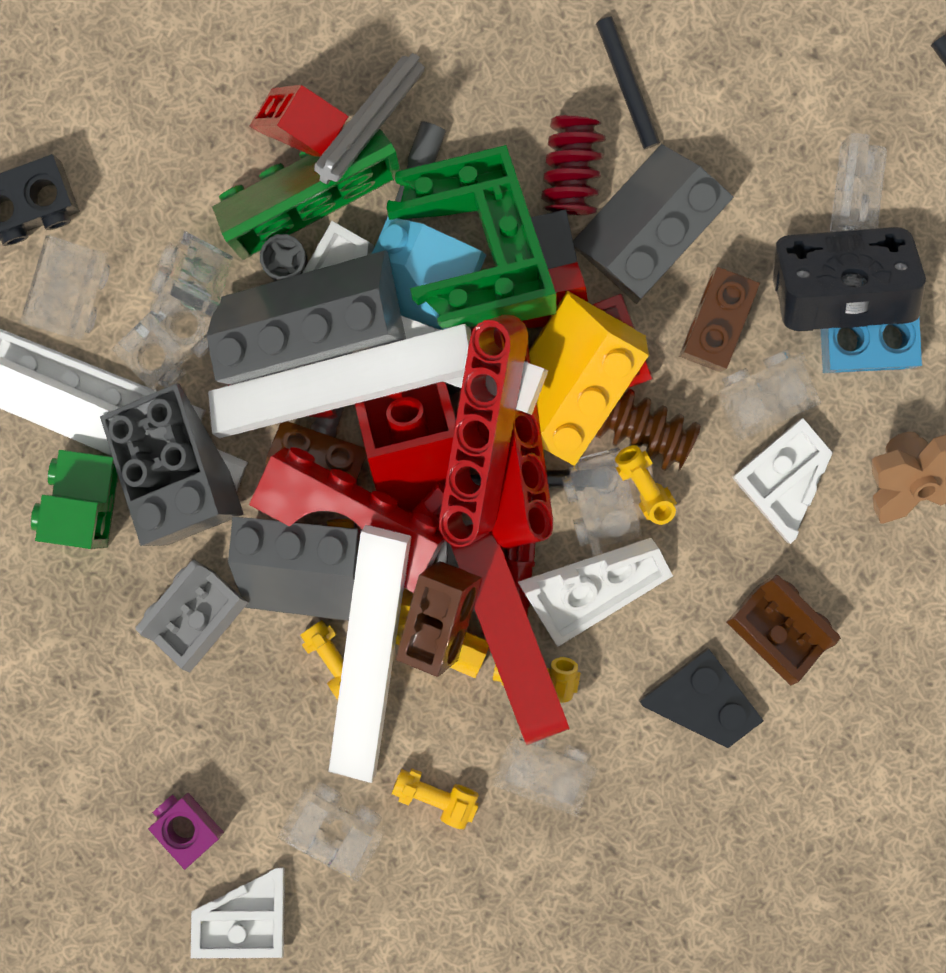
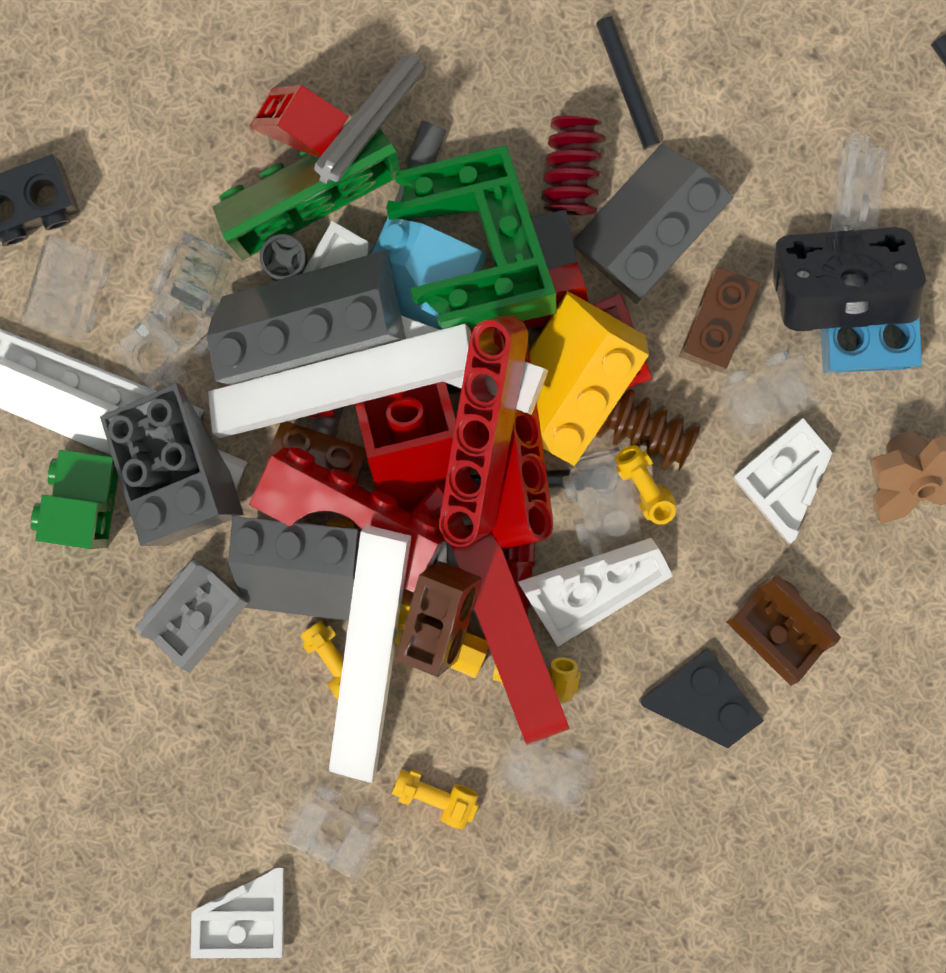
magenta brick [148,792,224,870] -> none

